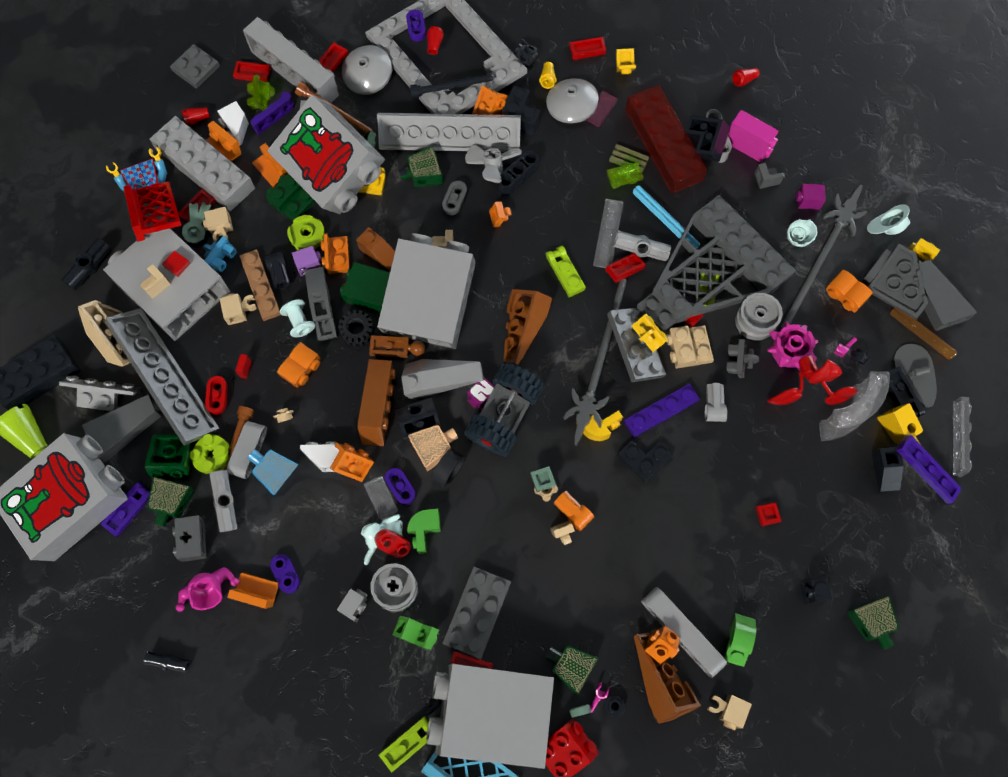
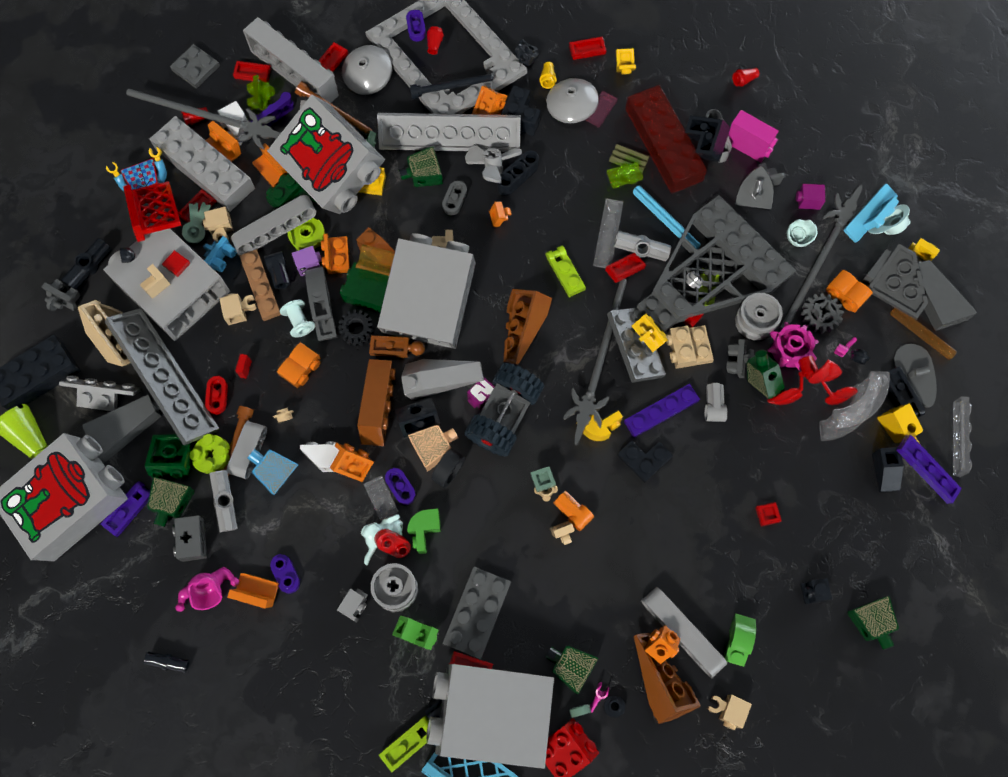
none -> dark grey hips [41,279,80,311]
none -> black hinge [120,247,135,263]
none -> dark grey piece [126,89,281,150]
none -> light grey beam [231,195,316,255]
none -> clear yellow panel [356,244,395,276]
none -> light grey plate [686,271,703,288]
none -> dark grey shield [735,165,774,209]
none -> dark green torso [747,350,785,399]
none -> dark grey gear [801,293,844,334]
none -> medium azure bracket [844,184,899,243]

